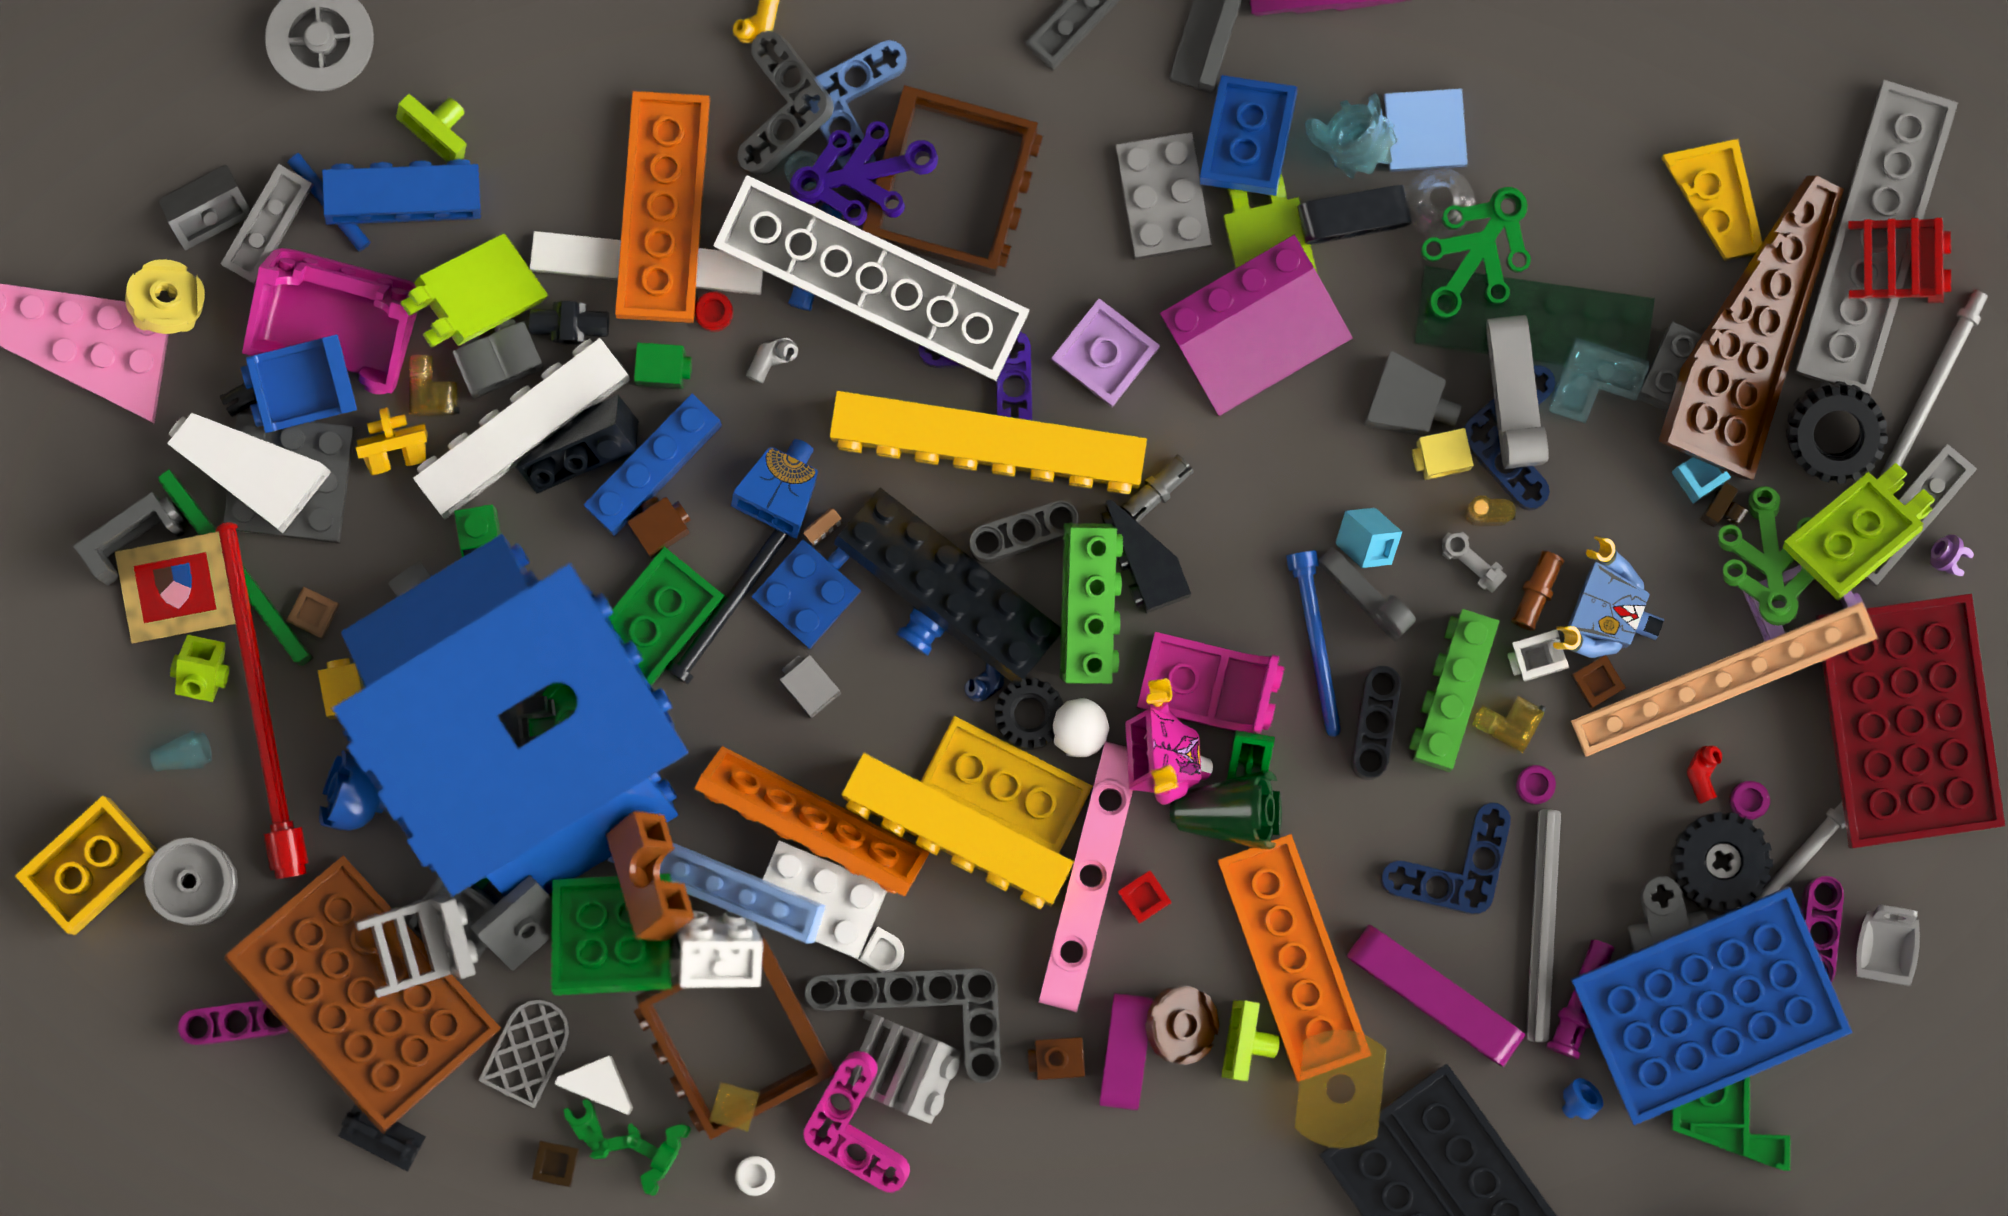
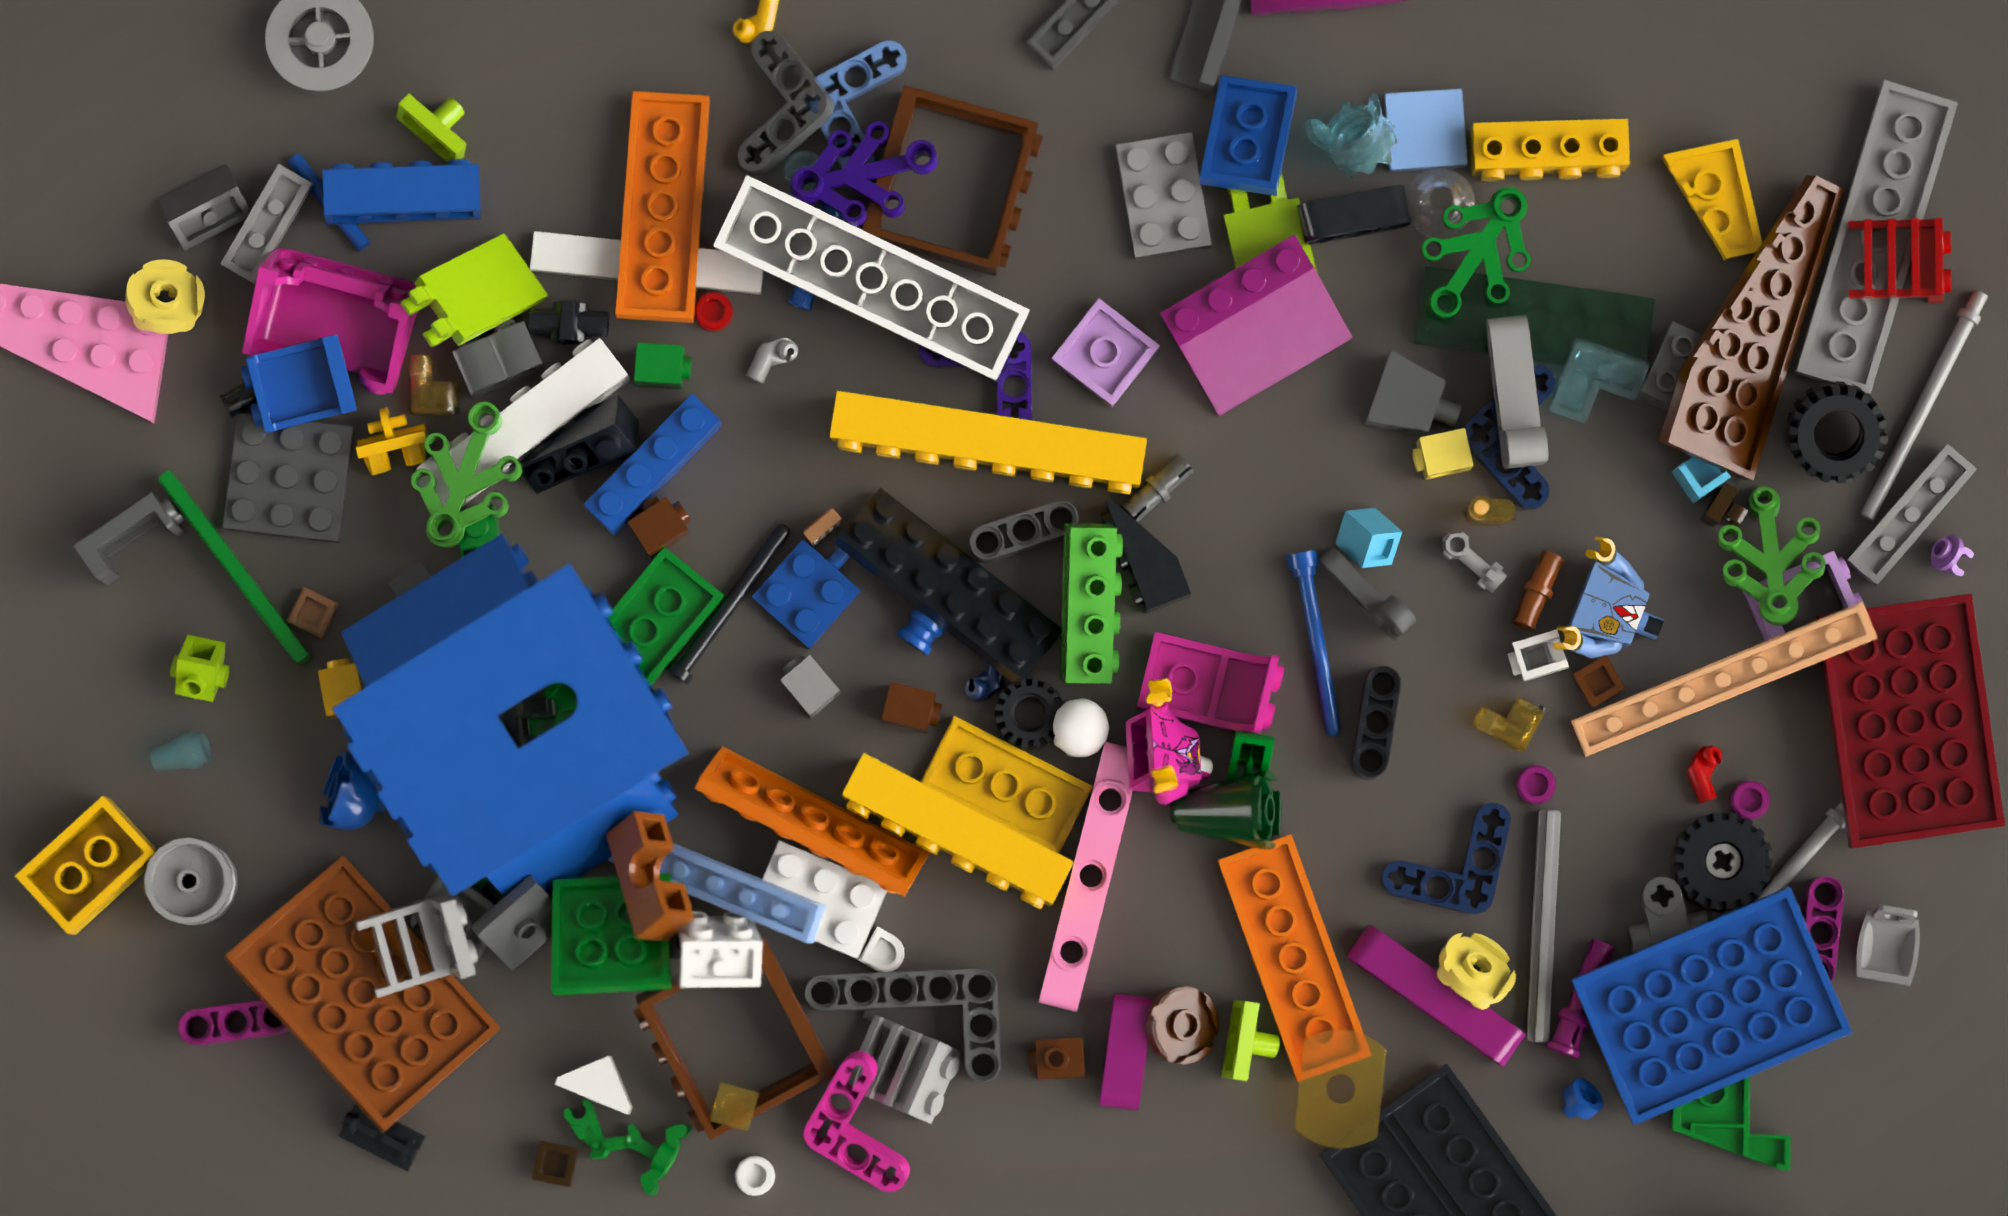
flag [115,522,309,879] -> none
white slope [167,413,331,533] -> none
light grey window [478,1000,570,1108] -> none
blue torso [731,439,818,539] -> none
red plate [1118,870,1172,924] -> none
bright green brick [1409,609,1500,772] -> none
lime tile [1783,463,1935,600] -> none
none -> bright green plant [411,402,522,548]
none -> reddish brown brick [881,682,942,733]
none -> light yellow plate [1437,933,1516,1009]
none -> yellow brick [1470,119,1630,181]

